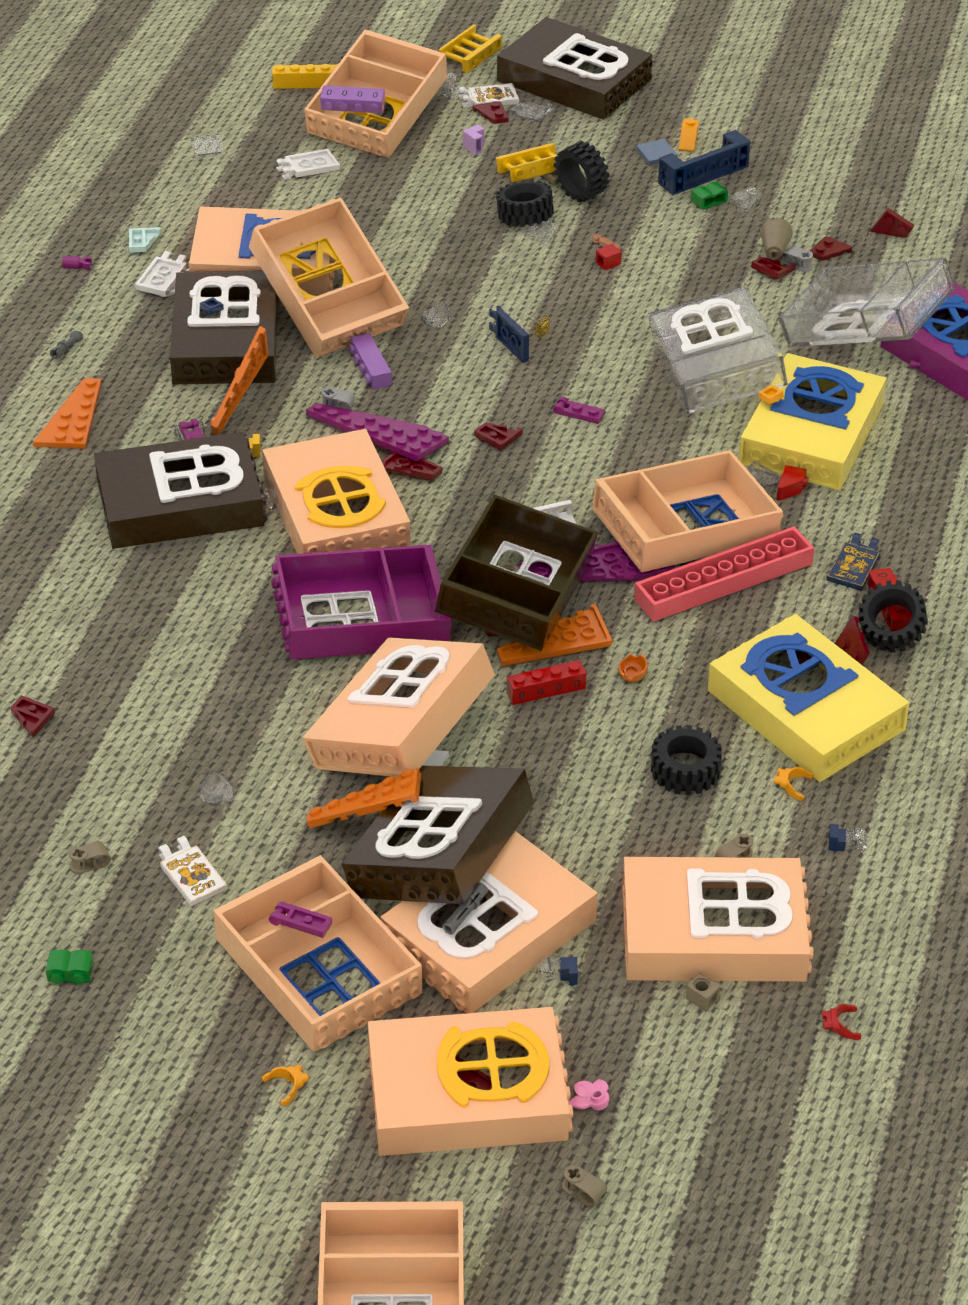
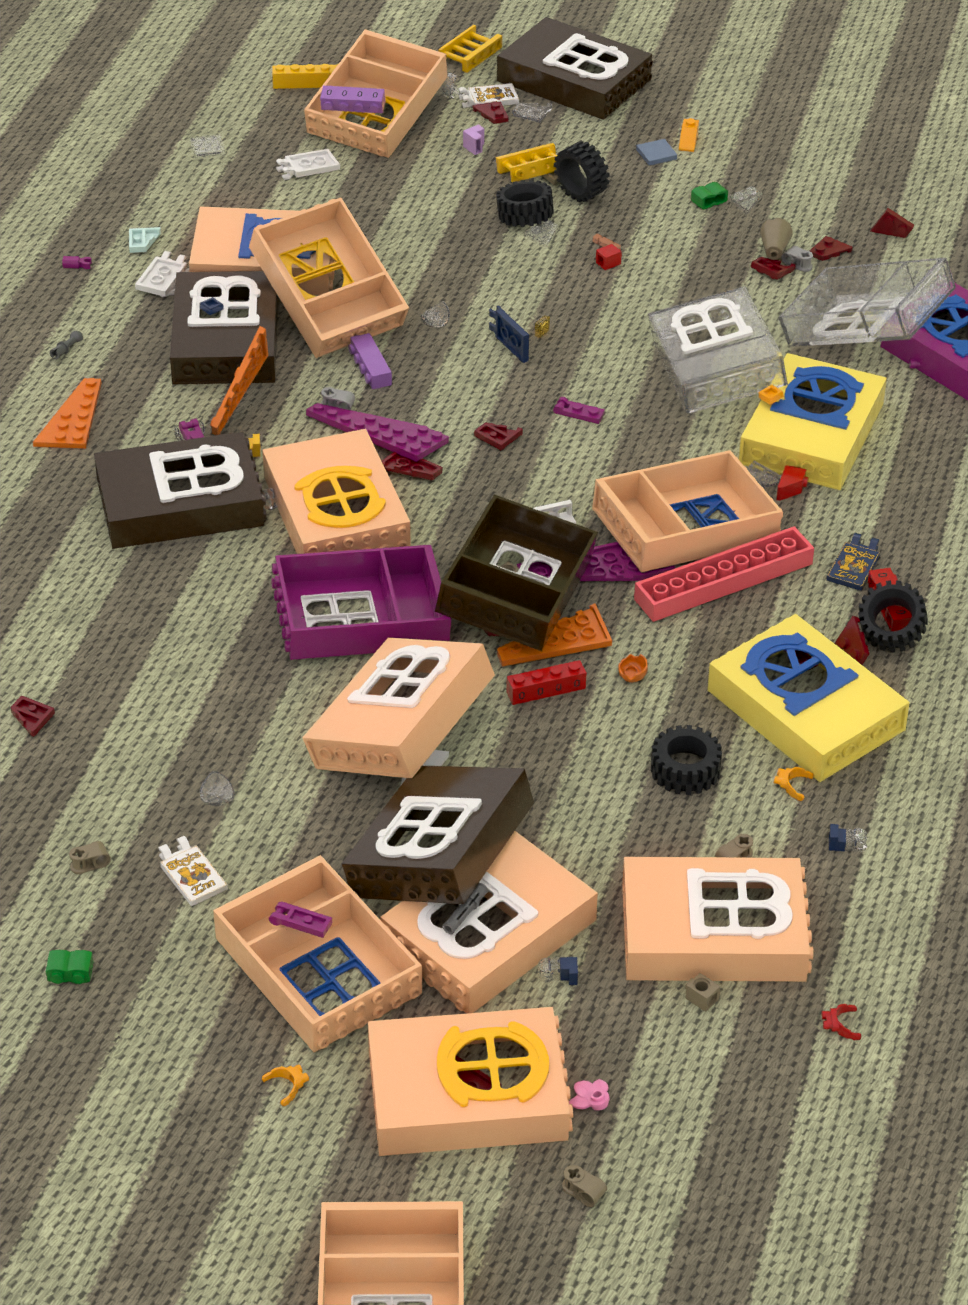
orange wing [306,768,421,828] -> none
dark blue plate [658,130,751,195] -> none

